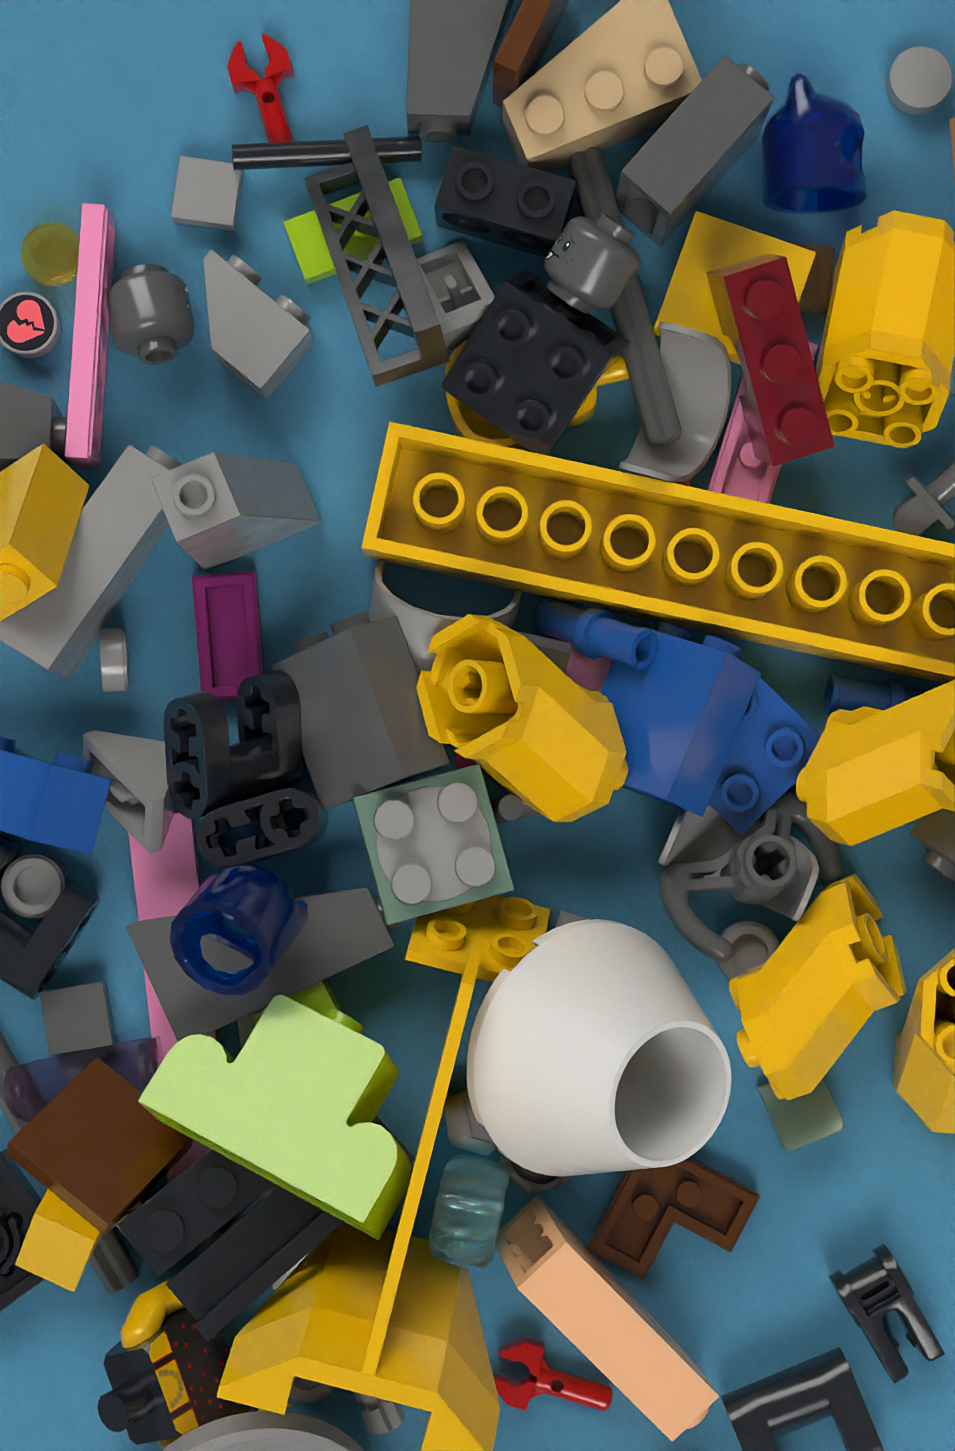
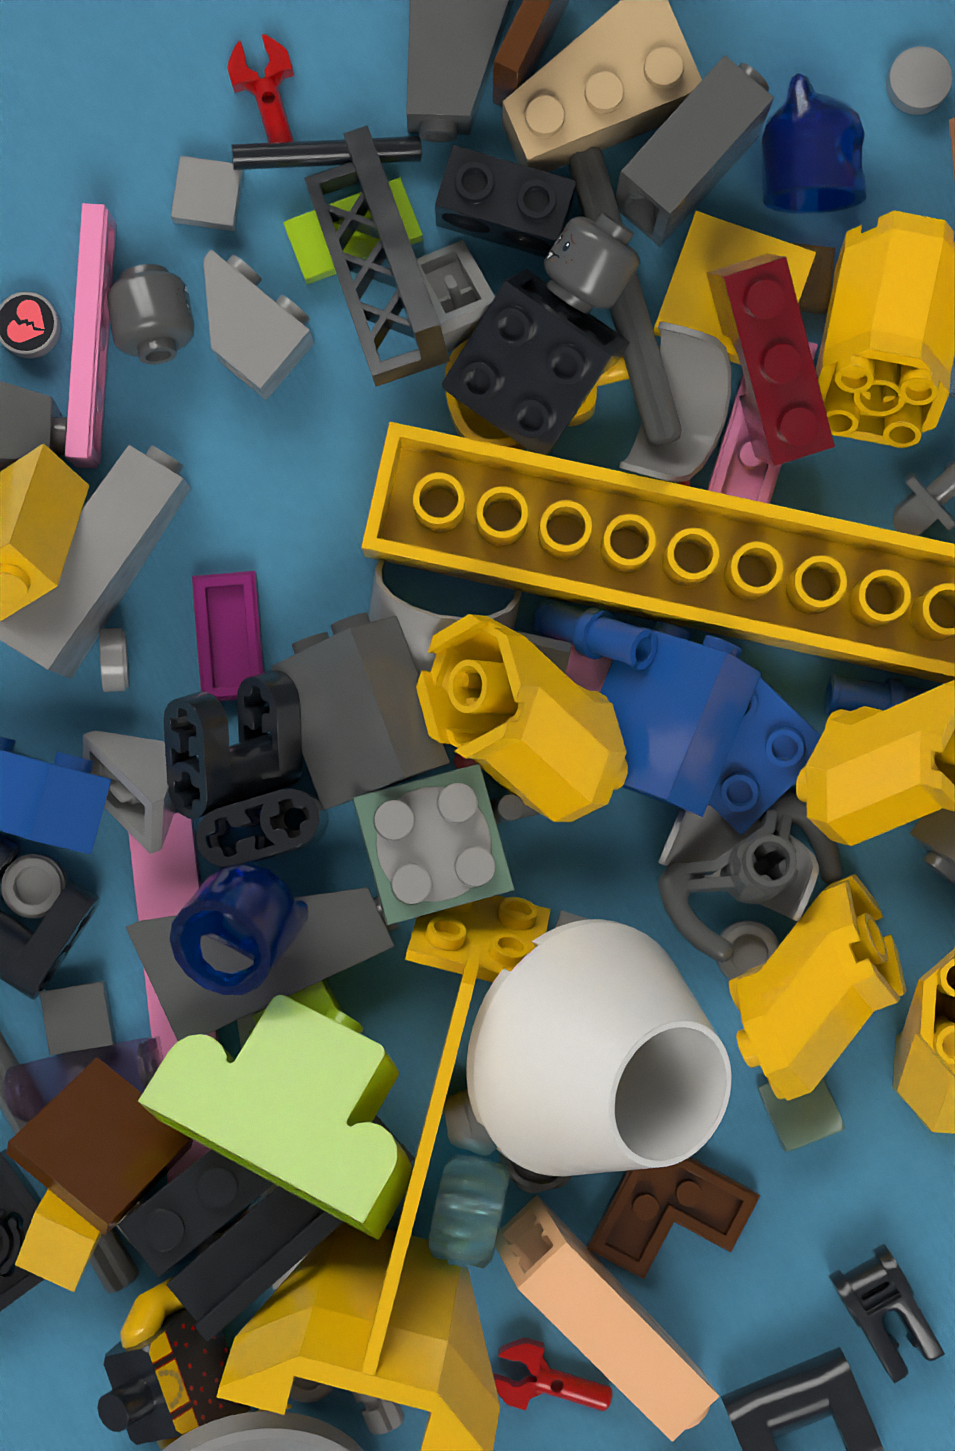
clear yellow plate [21,222,80,286] -> none
light grey slope [150,452,322,571] -> none

